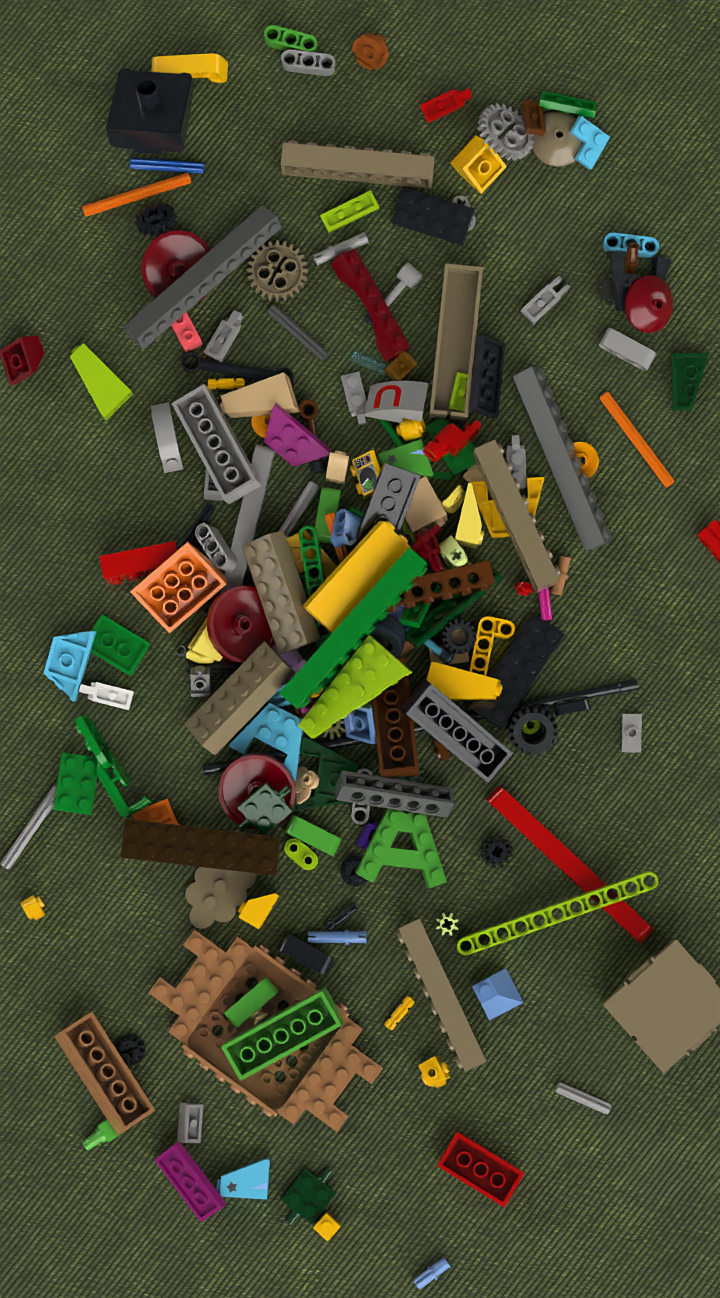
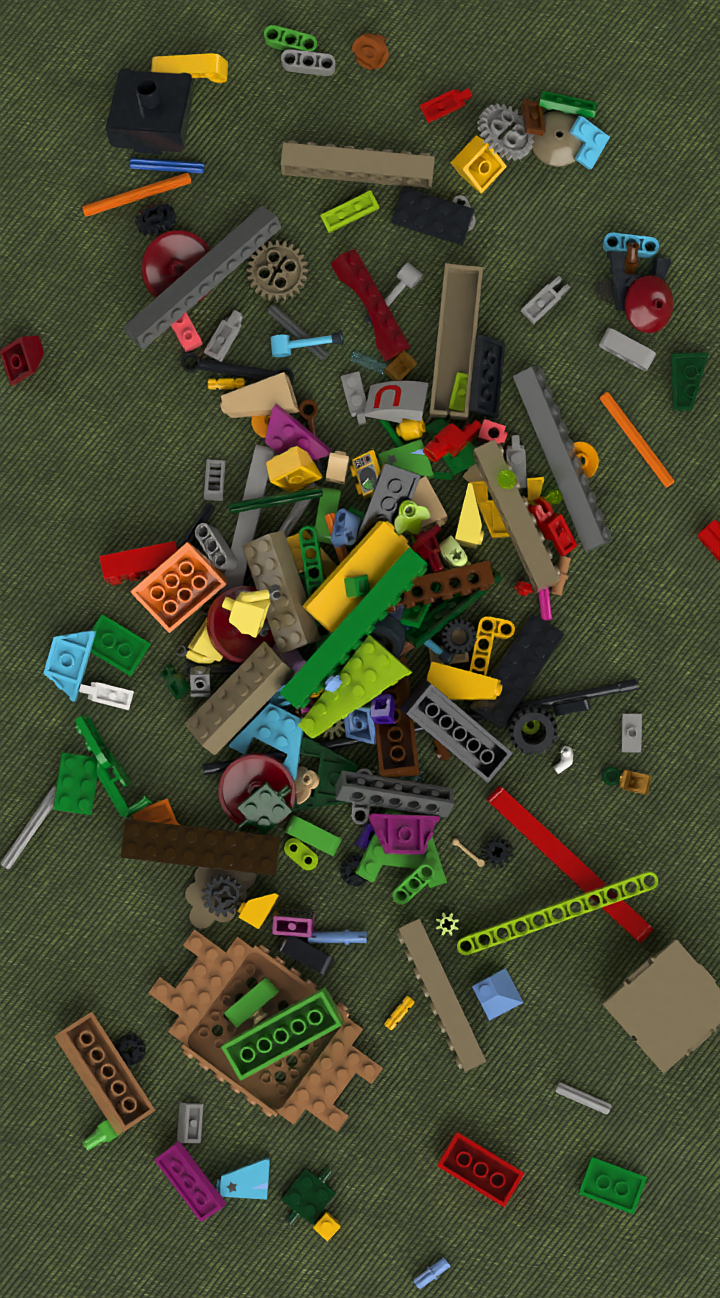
yellow plate [20,895,45,921] -> none
lime slope [70,343,133,421] -> none
light grey arch [151,402,183,473] -> none
light grey brick [172,384,262,504] -> none
light grey pin [312,232,369,266] -> none
black axle [324,902,358,932] -> none
yellow brick [418,1056,450,1088] -> none
light yellow piece [439,485,465,513] -> none
none -> dark green plate [160,664,190,700]
none -> black gear [201,874,244,917]
none -> light yellow torso [222,584,281,638]
none -> dark green axle [229,486,323,514]
none -> yellow slope [266,446,322,492]
none -> medium azure piece [270,330,344,357]
none -> magenta brick [272,908,315,937]
none -> light blue plate [325,675,343,693]
none -> green slope [344,574,370,597]
none -> magenta wing [368,814,440,855]
none -> dark purple brick [370,693,395,724]
none -> bright green beam [392,857,439,905]
none -> lime plate [394,500,430,535]
none -> tan hinge [452,838,485,867]
none -> coral brick [478,419,508,444]
none -> clear neon green plate [497,470,517,490]
none -> red plate [527,497,577,556]
none -> clear neon green pin [543,490,563,510]
none -> white arm [553,746,573,774]
none -> green plate [578,1156,647,1215]
none -> dark green plate [602,767,621,786]
none -> pearl gold bracket [619,769,652,795]

